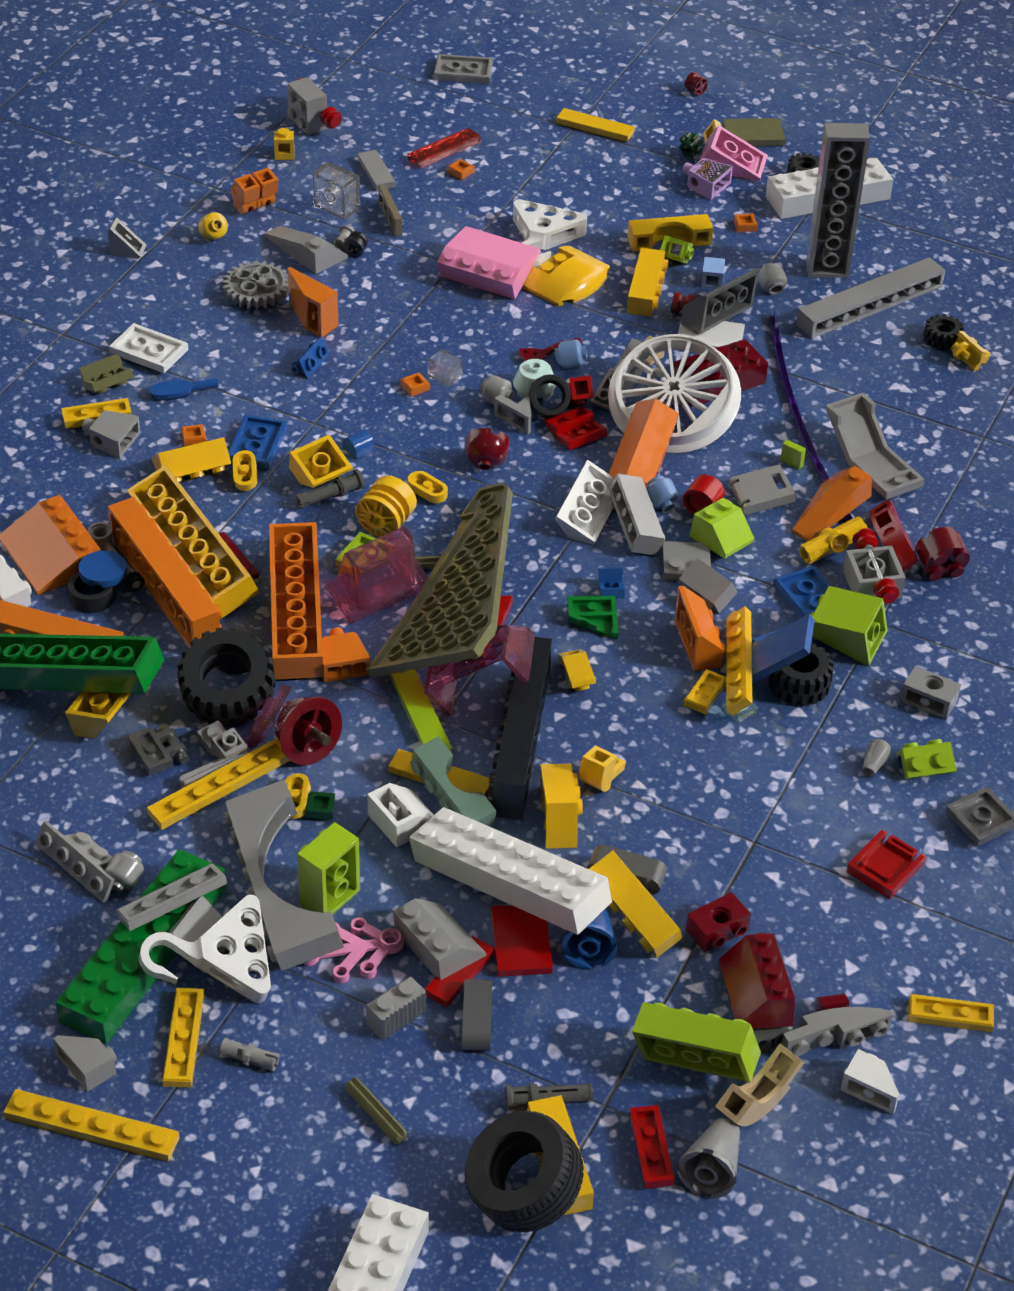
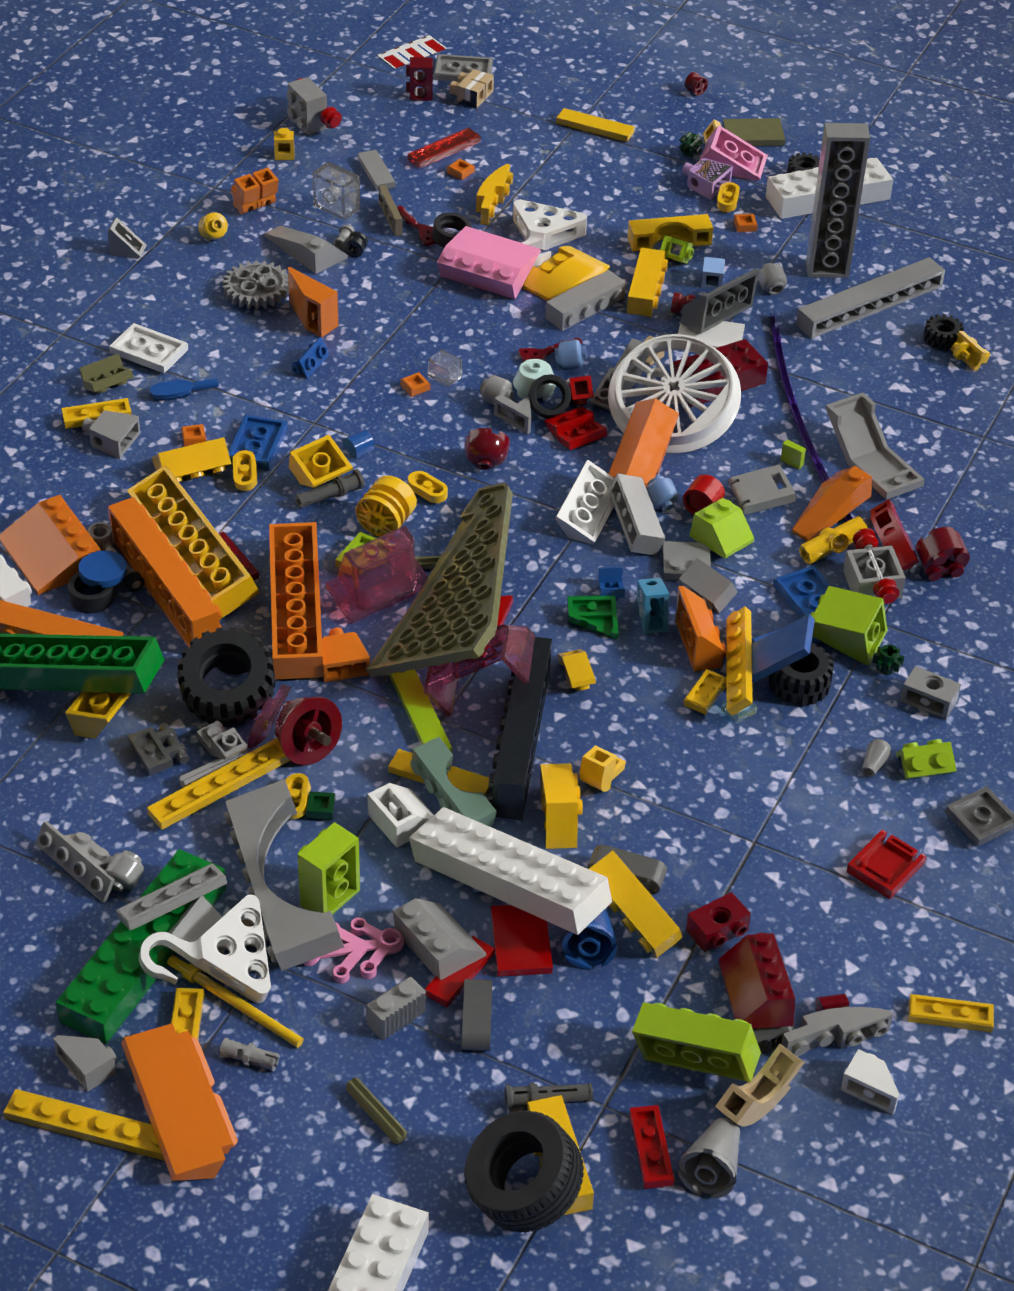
none -> orange slope [121,1023,238,1181]
none -> yellow bar [167,955,304,1048]
none -> sticker [377,35,447,69]
none -> dark red piece [397,205,436,246]
none -> dark red brick [406,57,433,101]
none -> black tyre [432,212,472,248]
none -> tan hips [449,69,494,109]
none -> yellow slope [476,164,513,225]
none -> light grey brick [545,270,626,331]
none -> dark azure torso [636,578,669,634]
none -> yellow plate [717,182,740,213]
none -> dark green gear [872,644,904,675]

